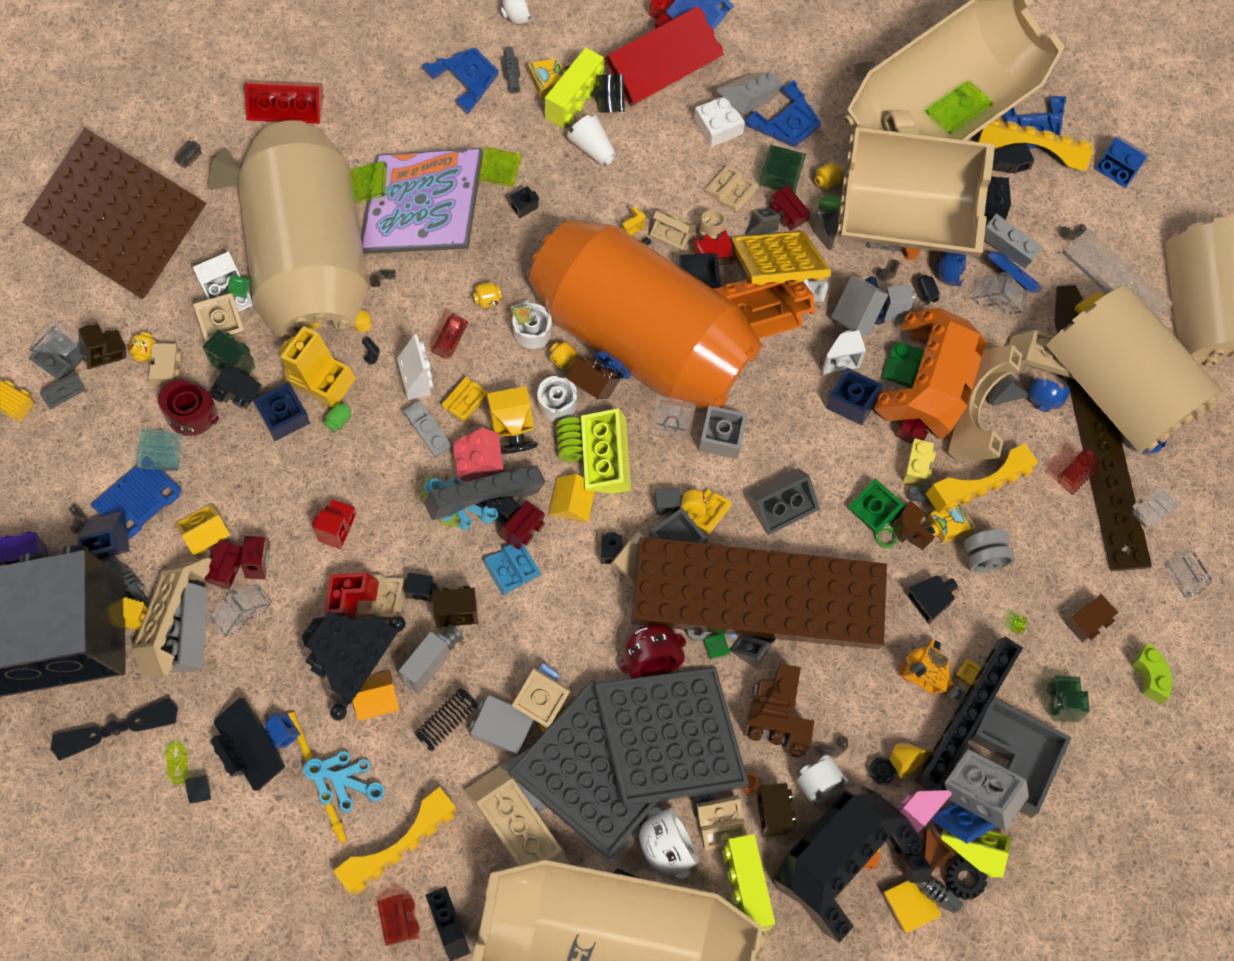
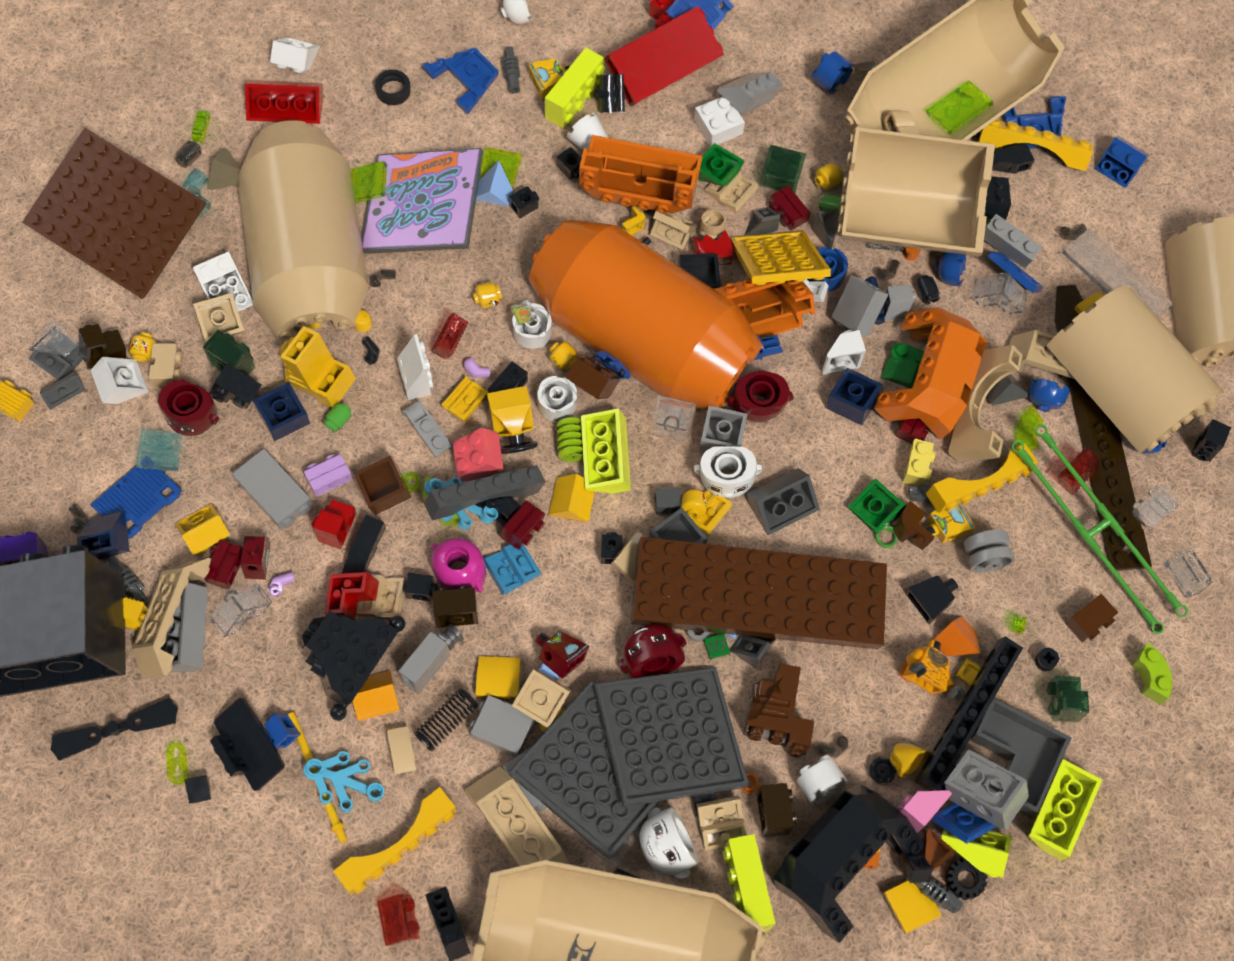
green tile [227,275,250,299] -> none
blue wing [744,80,821,147] -> none
none -> white slope [90,357,148,404]
none -> clear light blue cylinder [182,168,211,217]
none -> clear neon green beam [192,110,211,143]
none -> light grey brick [232,449,312,530]
none -> lavender arm [268,572,295,596]
none -> white slope [270,37,320,73]
none -> lavender brick [303,454,353,497]
none -> black slope [342,515,386,574]
none -> reddish brown piece [354,455,412,515]
none -> black tyre [375,69,411,105]
none -> tan slope [386,726,416,774]
none -> clear neon green bush [403,472,421,492]
none -> dark pink piece [430,537,487,593]
none -> lavender arm [464,357,490,377]
none -> light blue slope [476,161,513,206]
none -> yellow slope [476,656,521,698]
none -> black brick [487,361,528,393]
none -> dark red torso [535,632,590,679]
none -> black brick [556,147,582,180]
none -> orange wedge [579,135,703,214]
none -> white piece [694,446,762,499]
none -> green slope [698,143,744,187]
none -> dark red piece [727,371,794,423]
none -> blue arm [754,334,783,360]
none -> blue brick [808,247,848,292]
none -> blue brick [811,51,854,94]
none -> orange slope [933,616,980,656]
none -> bright green bar [1012,424,1188,634]
none -> clear neon green tile [1015,406,1044,452]
none -> neon yellow slope [1028,759,1102,861]
none -> black wheel [1035,648,1059,672]
none -> black brick [1192,419,1231,462]

